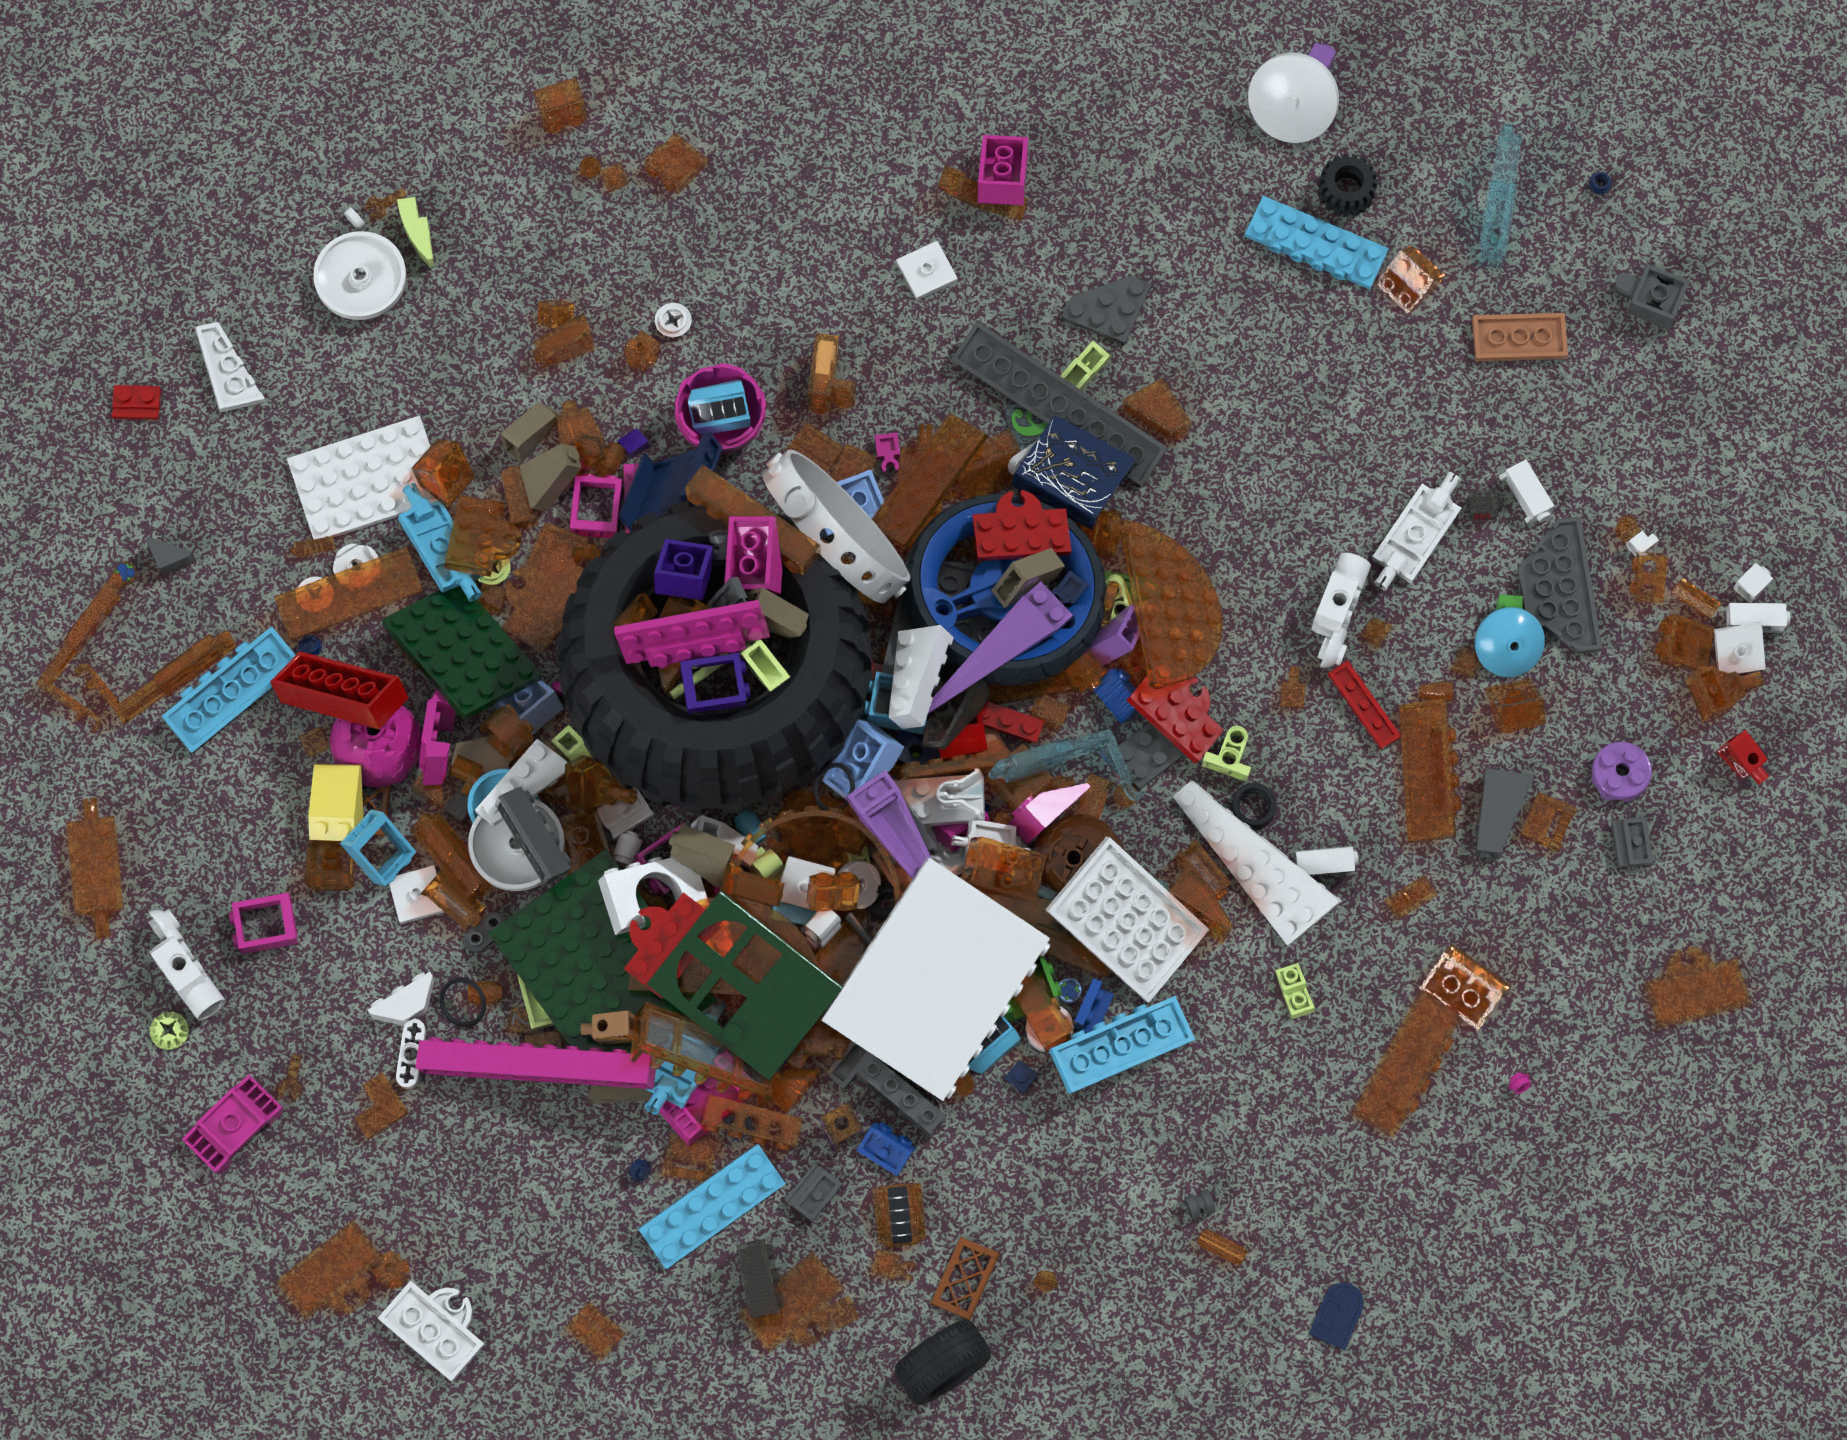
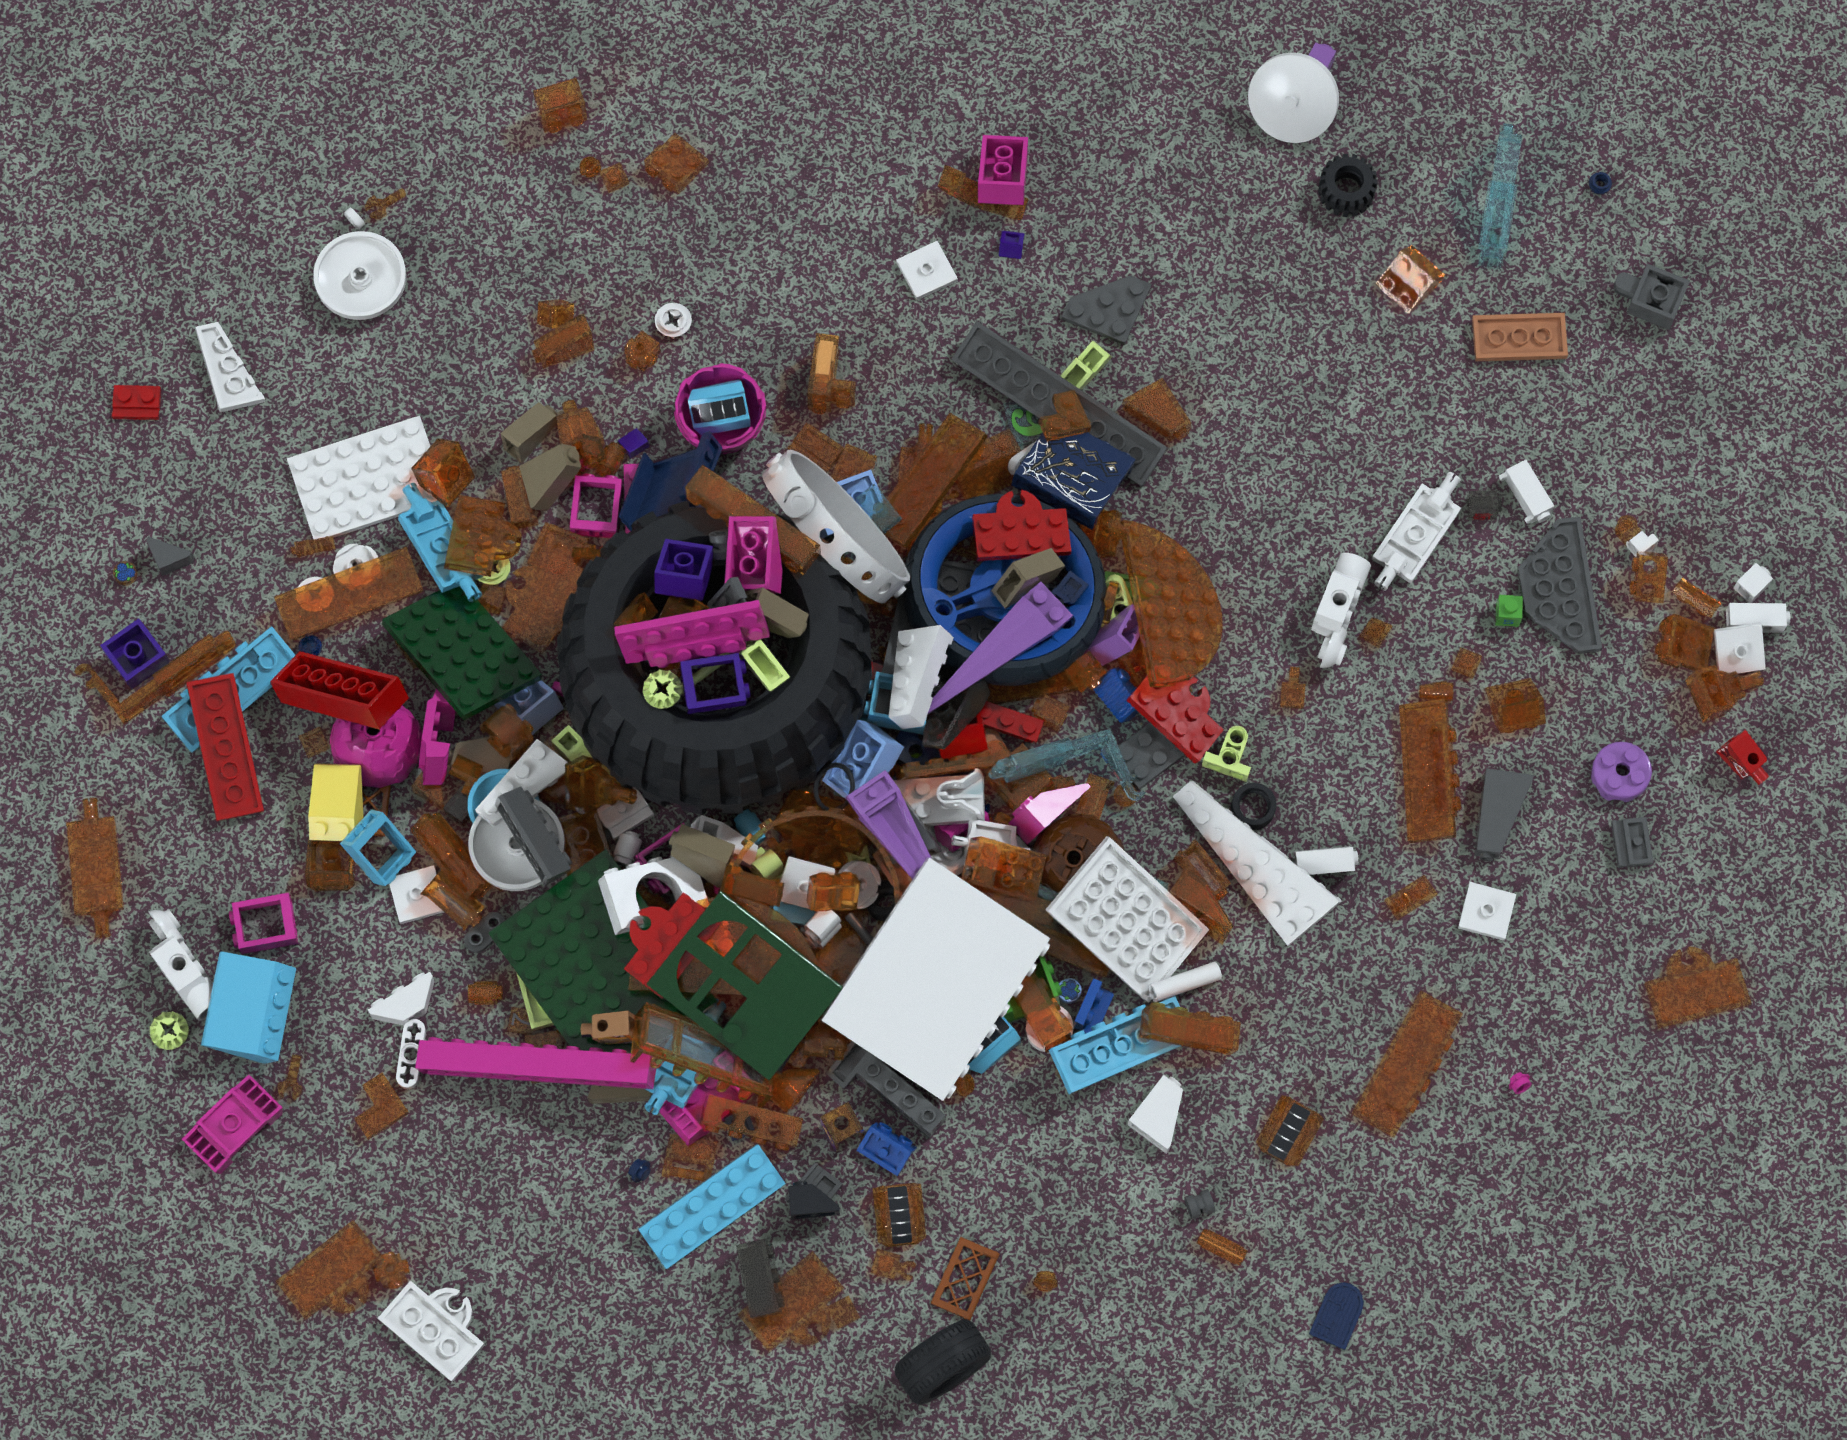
clear orange hinge [35,573,124,732] -> none
yellowish green slope [397,197,434,268] -> none
black tyre [439,977,487,1027] -> none
clear orange plate [565,1301,626,1361] -> none
dark pink plate [874,433,900,475] -> none
dark blue plate [1005,1060,1039,1094] -> none
medium azure plate [1245,196,1389,289] -> none
yellowish green slope [1275,963,1315,1019] -> none
red plate [1328,660,1401,751] -> none
clear orange slope [1419,944,1511,1030] -> none
medium azure dish [1475,607,1545,677] -> none
clear orange plate [1520,792,1577,852] -> none
none -> dark purple brick [100,618,170,690]
none -> red plate [186,673,264,822]
none -> medium azure slope [201,952,296,1064]
none -> yellowish green gear [643,669,682,709]
none -> black slope [788,1181,840,1220]
none -> clear light blue plate [856,484,902,533]
none -> dark purple slope [999,231,1024,259]
none -> clear orange plate [1039,390,1091,441]
none -> white slope [1128,1075,1183,1154]
none -> clear orange brick [1139,1002,1241,1055]
none -> white piece [1149,962,1222,1002]
none -> clear orange slope [1256,1095,1324,1166]
none -> white plate [1458,882,1516,940]

